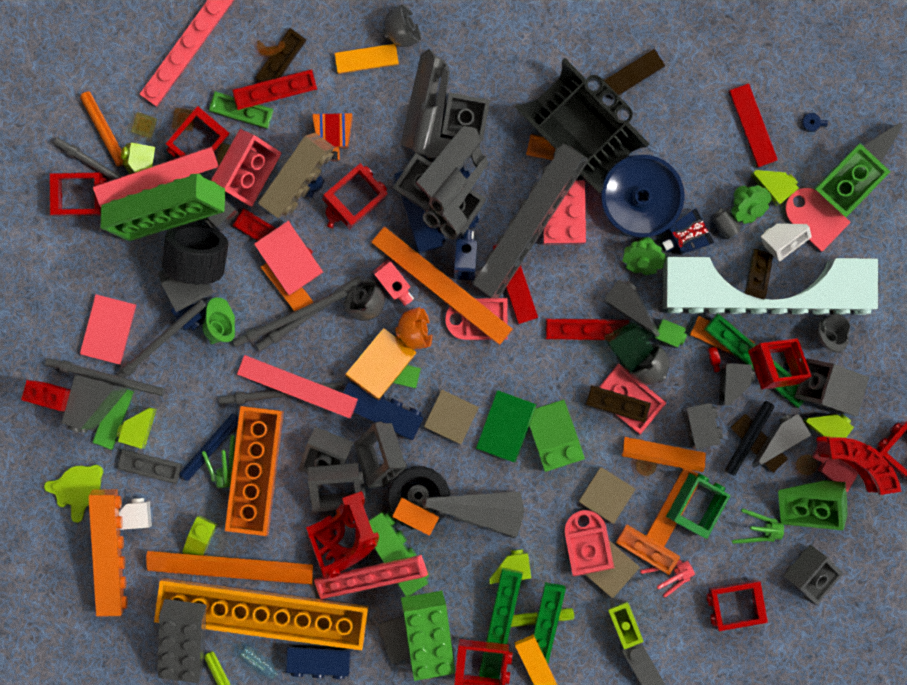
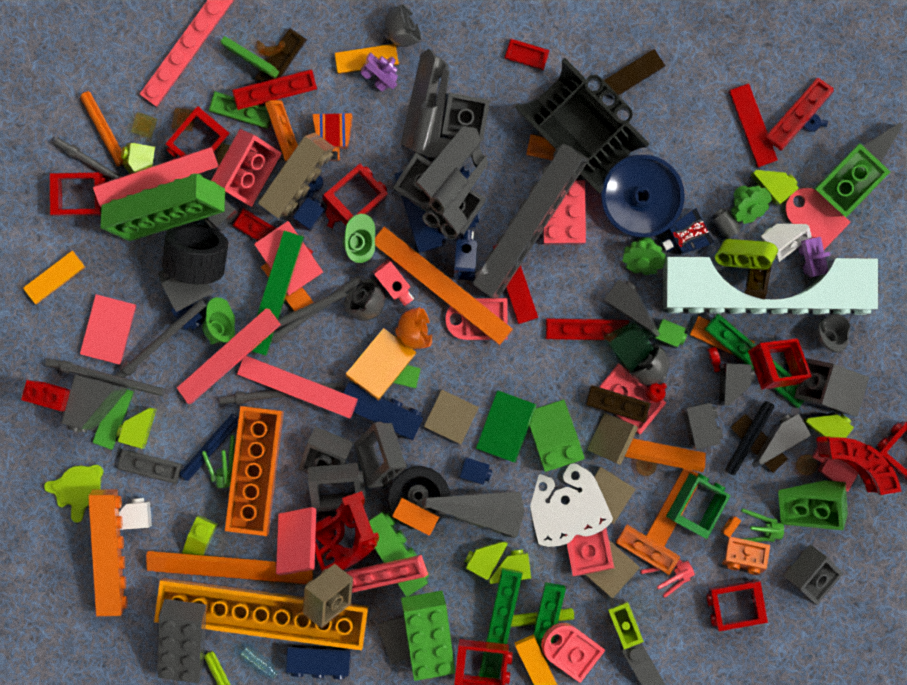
none -> light orange tile [23,250,86,305]
none -> coral tile [177,308,281,404]
none -> bright green tile [221,36,279,78]
none -> green tile [252,231,305,356]
none -> orange tile [265,100,298,162]
none -> coral tile [276,507,316,576]
none -> dark blue brick [293,197,325,231]
none -> dark tan brick [303,564,353,628]
none -> bright green piece [343,214,375,263]
none -> medium lavender hips [361,52,398,92]
none -> dark blue brick [460,457,492,485]
none -> lime slope [464,540,508,580]
none -> red tile [504,38,550,71]
none -> white piece [530,463,613,547]
none -> coral tile [541,623,605,683]
none -> dark tan tile [587,413,638,465]
none -> red piece [646,383,667,403]
none -> lime beam [715,239,778,269]
none -> orange tile [721,516,741,538]
none -> orange bracket [722,537,770,575]
none -> red tile [765,77,834,151]
none -> medium lavender hips [798,237,831,278]

